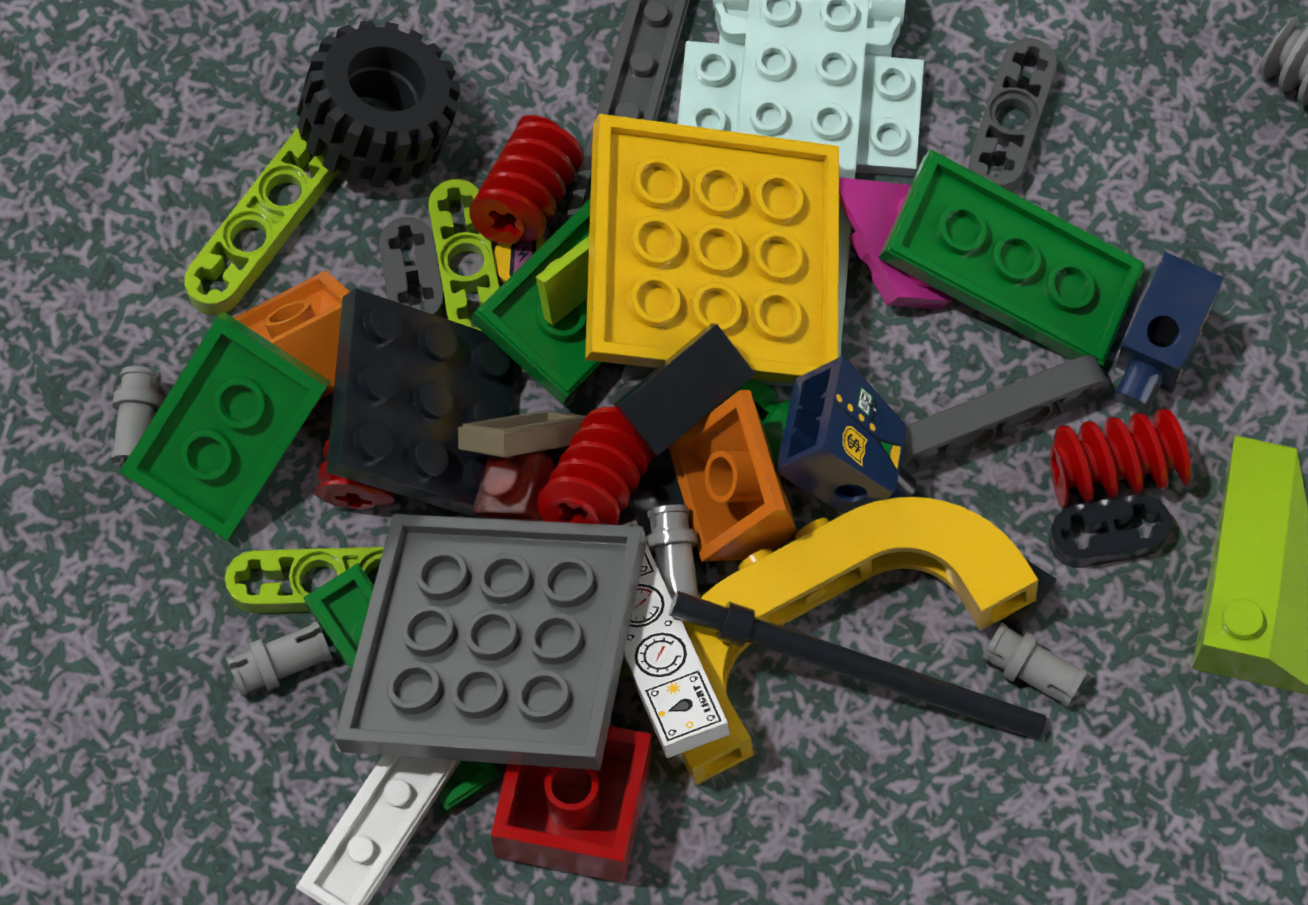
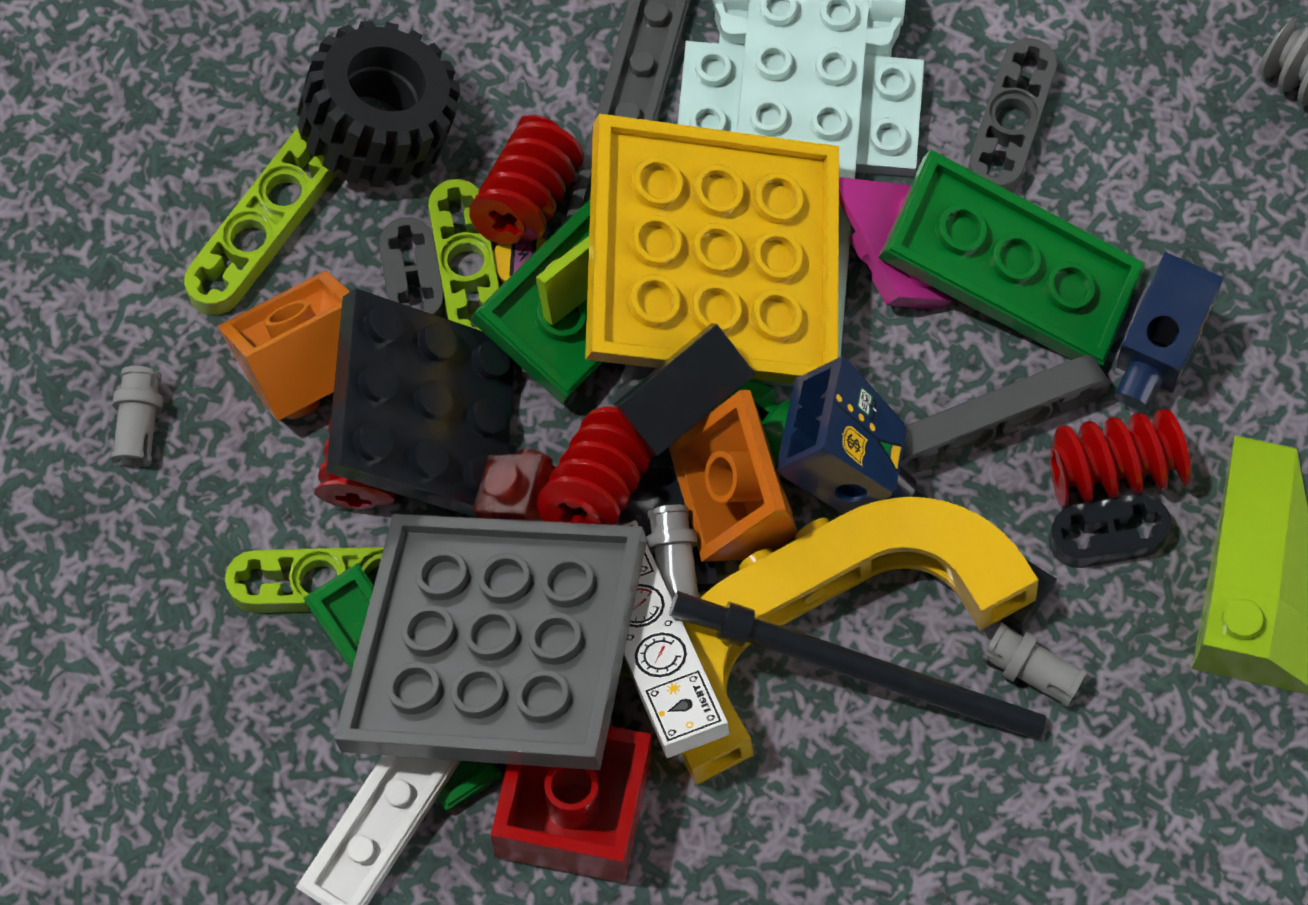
green plate [119,311,331,541] -> none
light grey pin [226,621,332,697] -> none
dark tan tile [458,410,586,457] -> none

